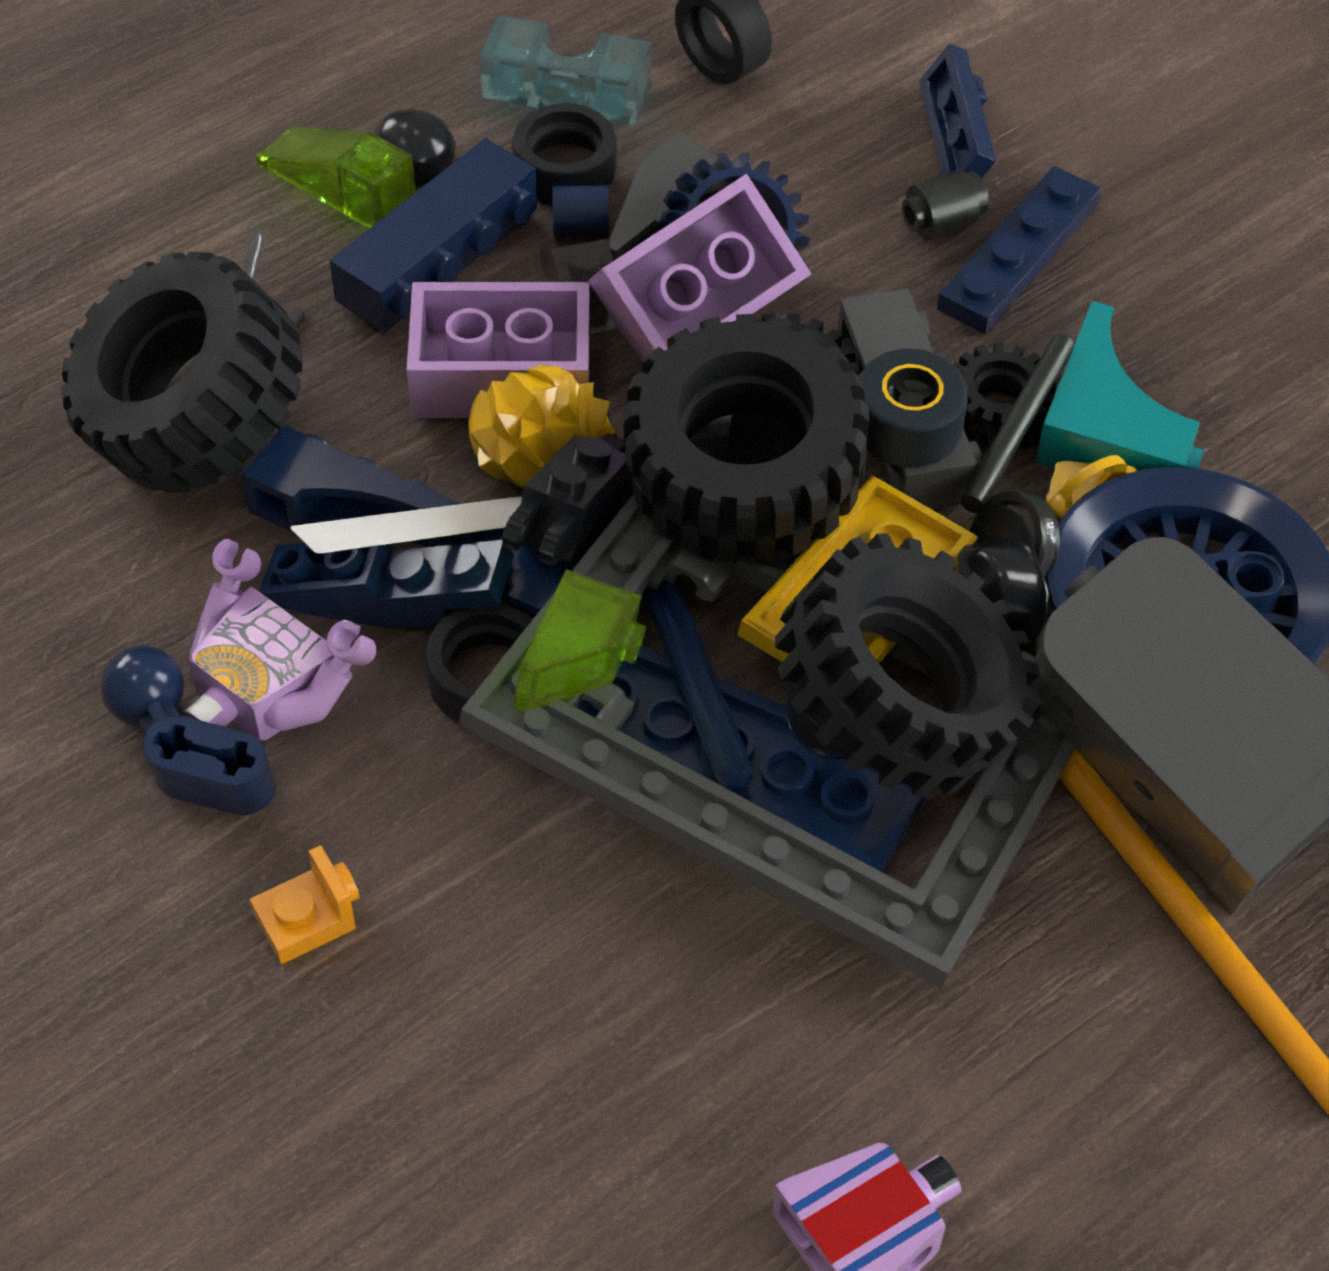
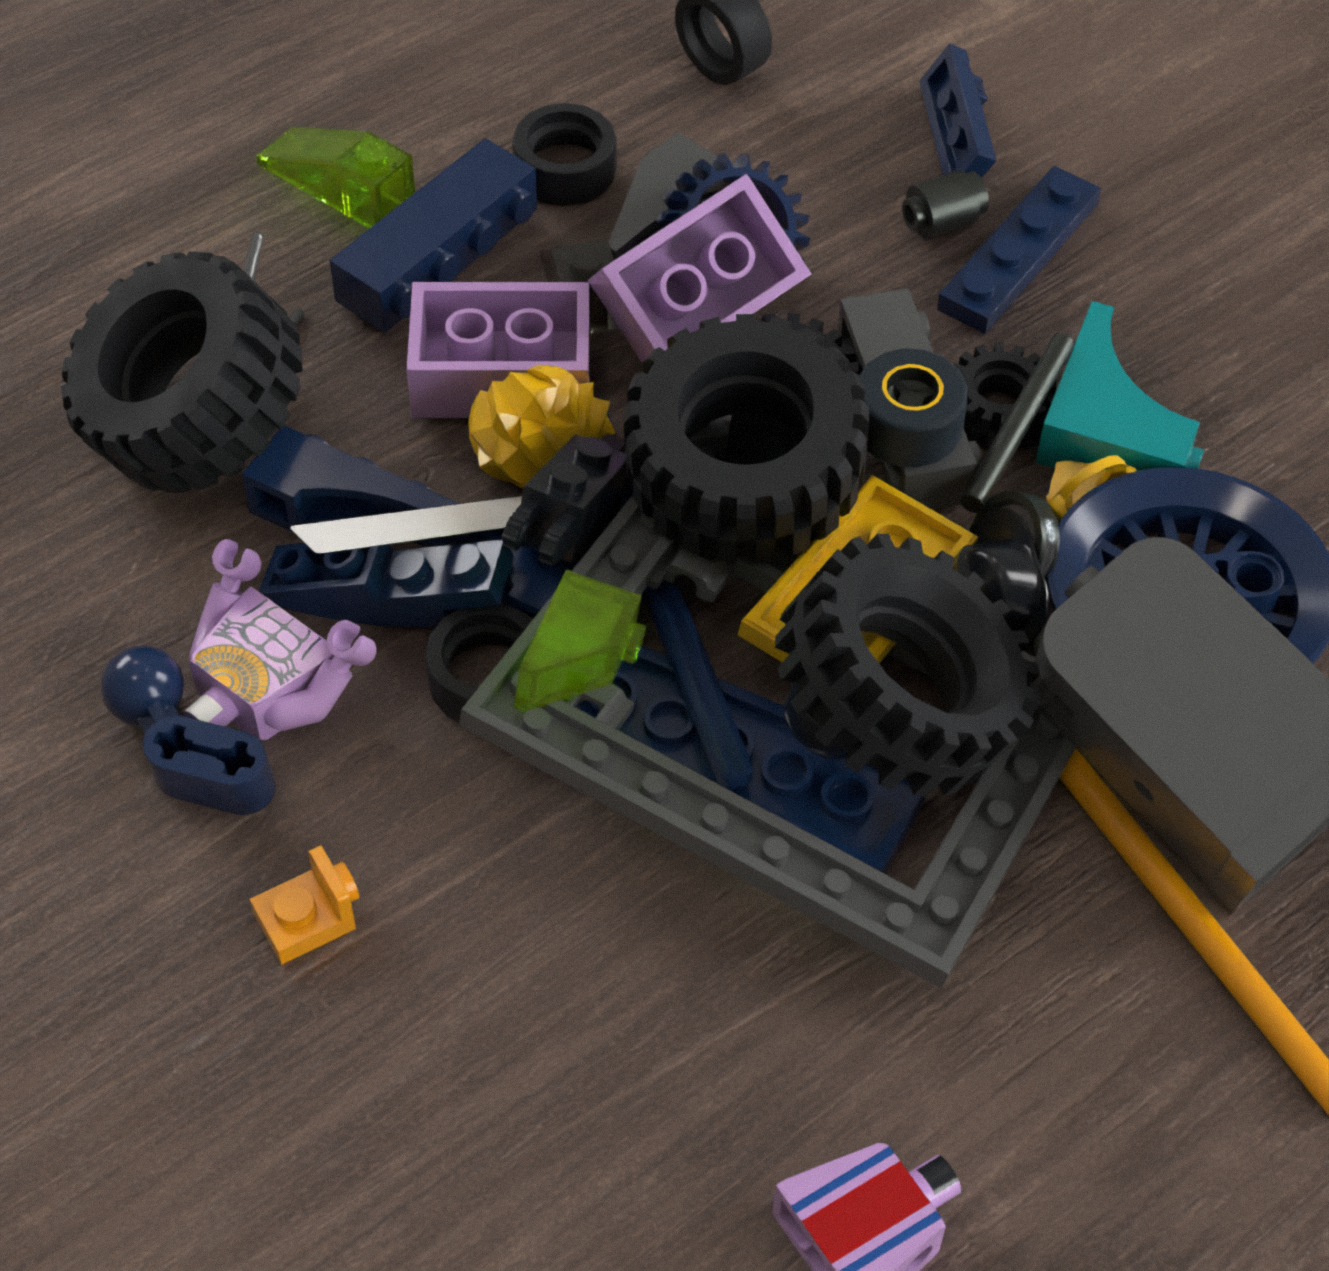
black hair [368,109,456,190] -> none
clear light blue arch [480,15,652,125] -> none
dark blue piece [553,185,609,236] -> none

